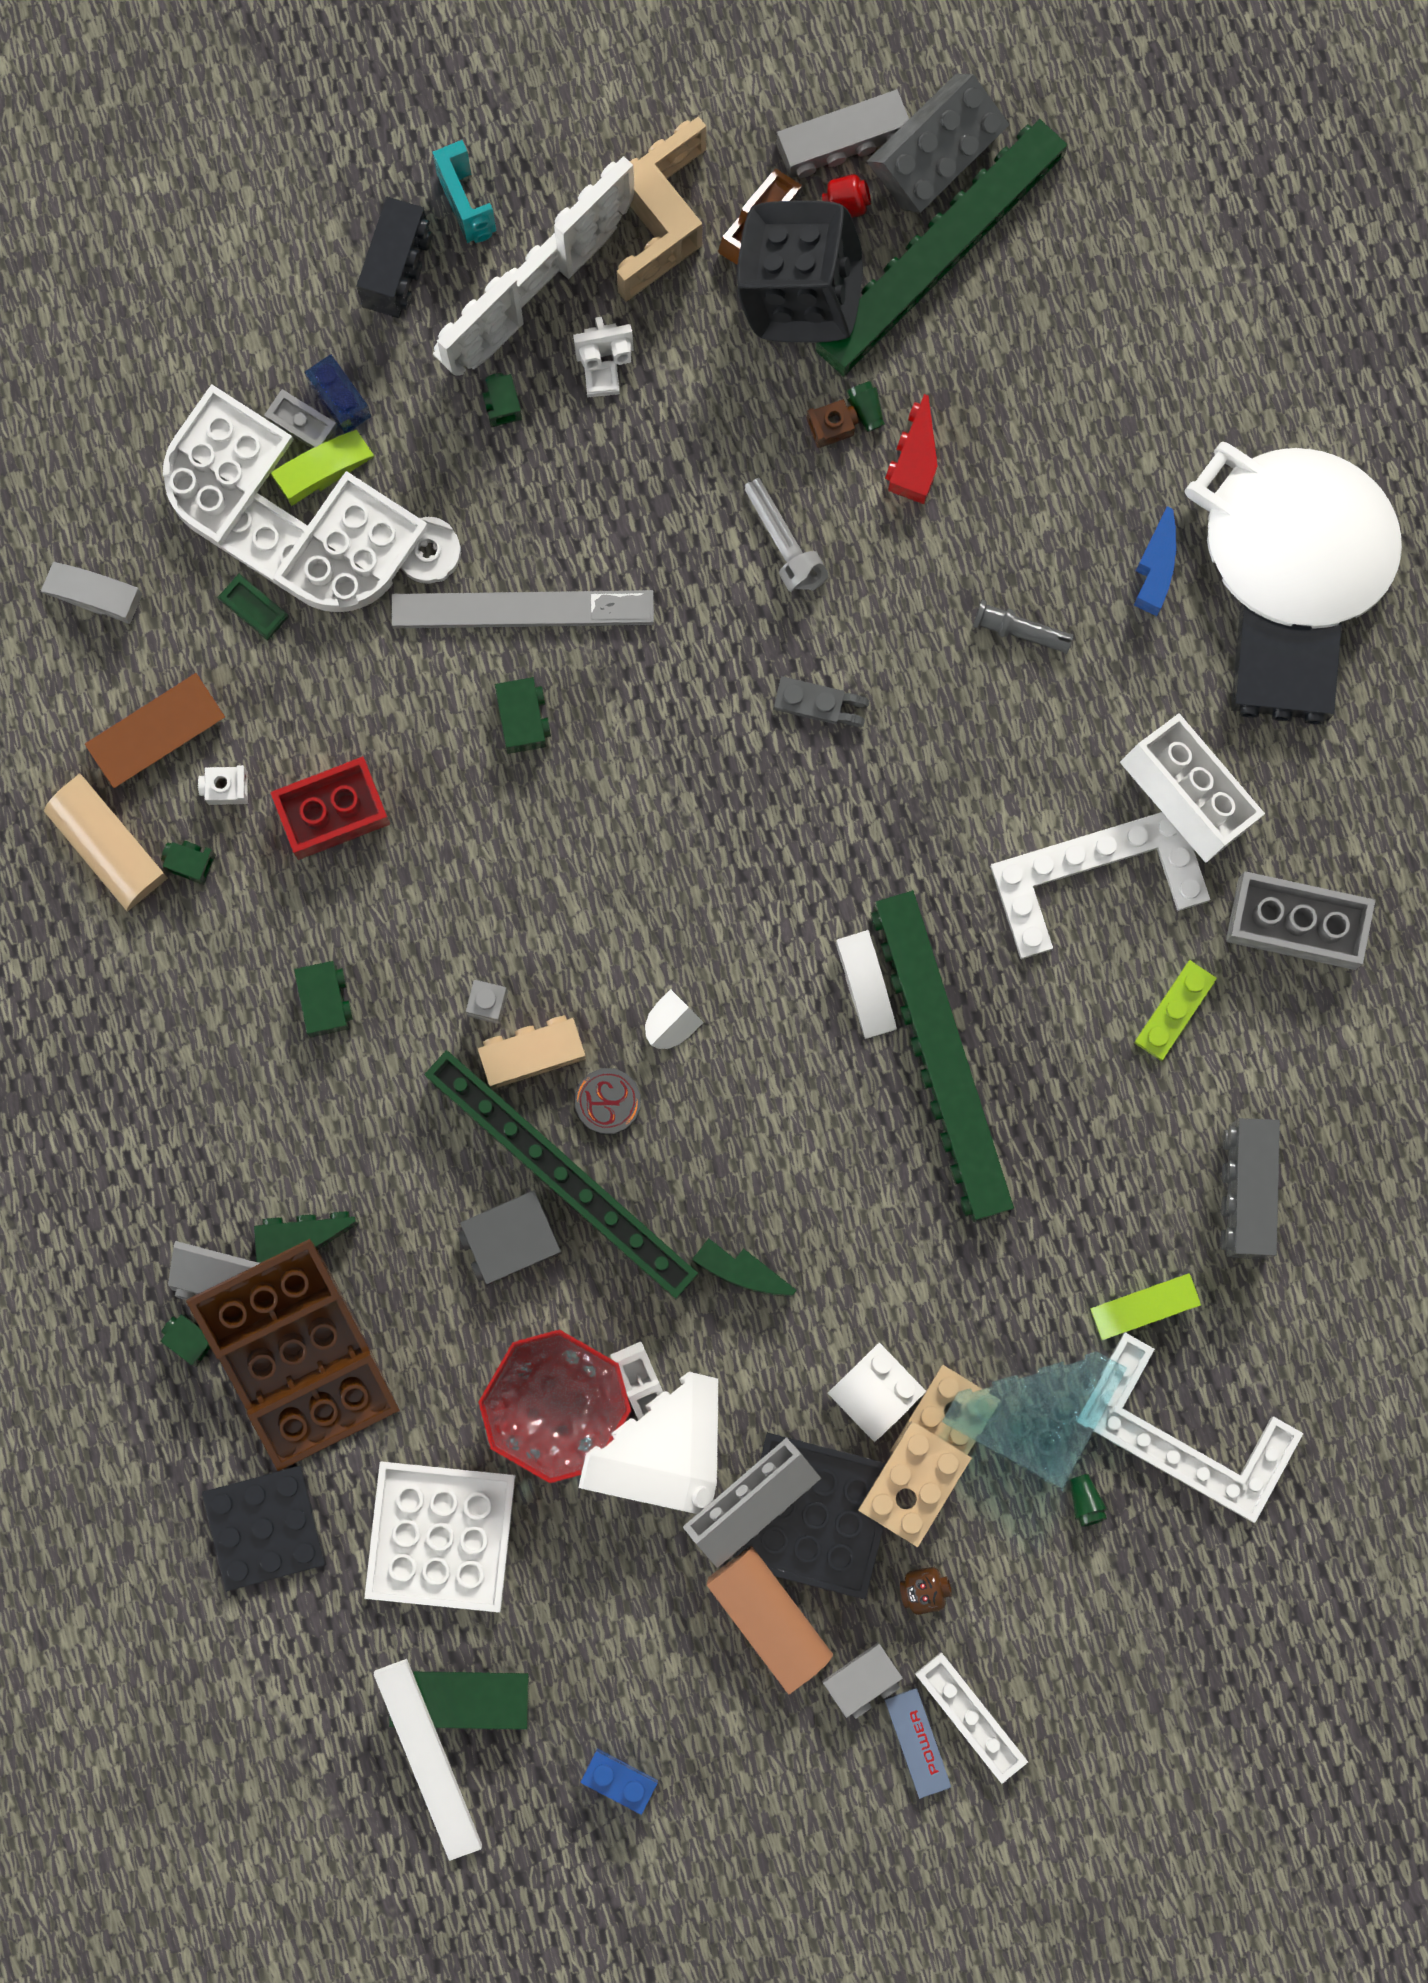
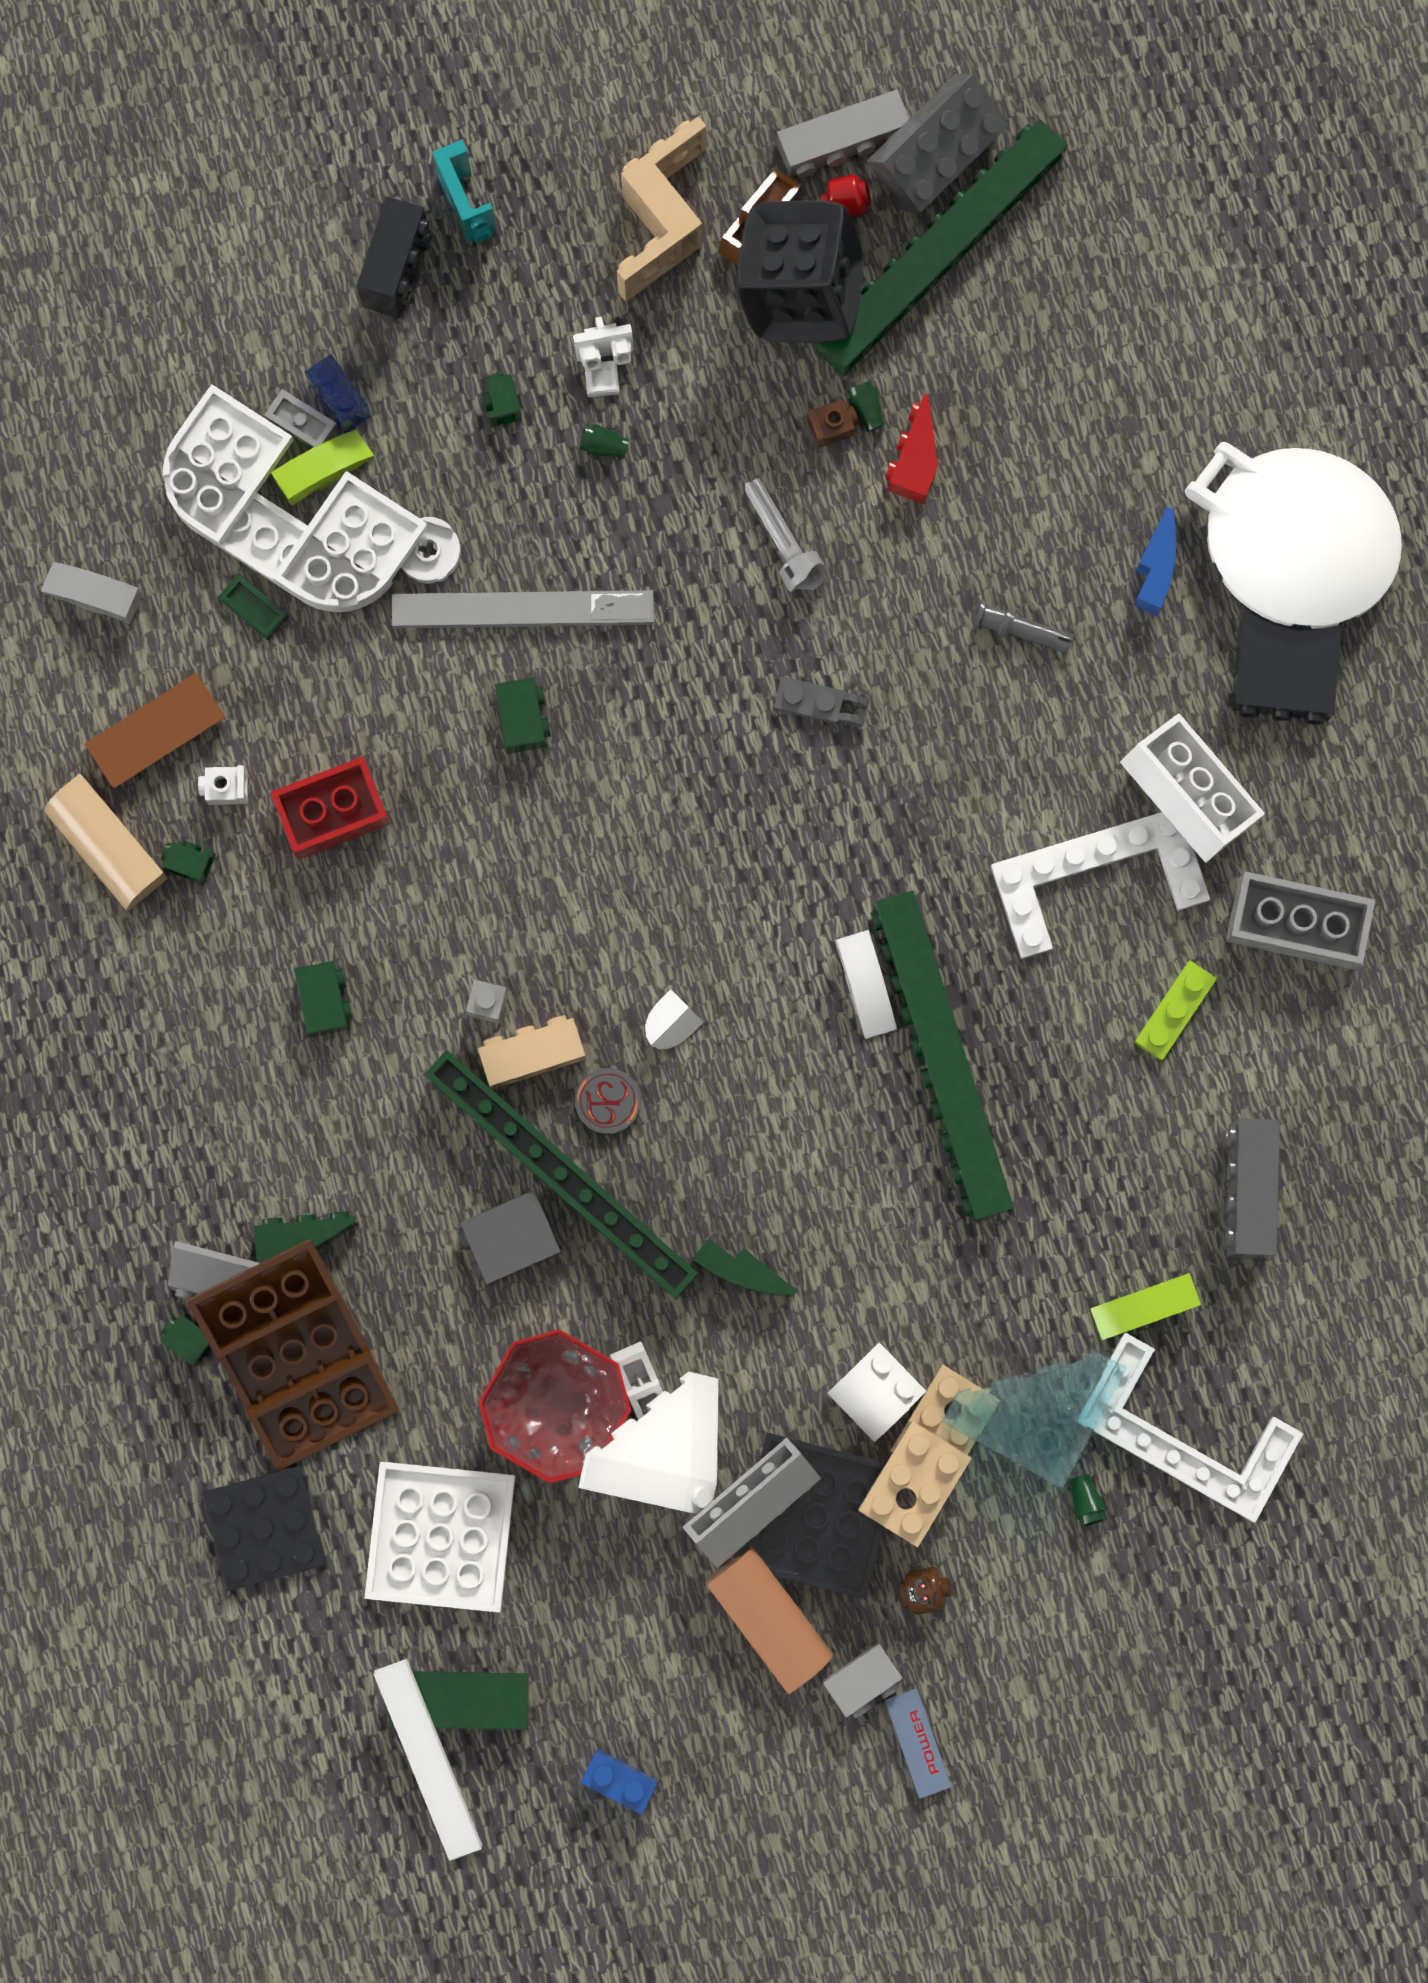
white plate [433,156,634,376] -> none
white plate [915,1652,1028,1784] -> none
none -> dark green cone [579,423,629,458]

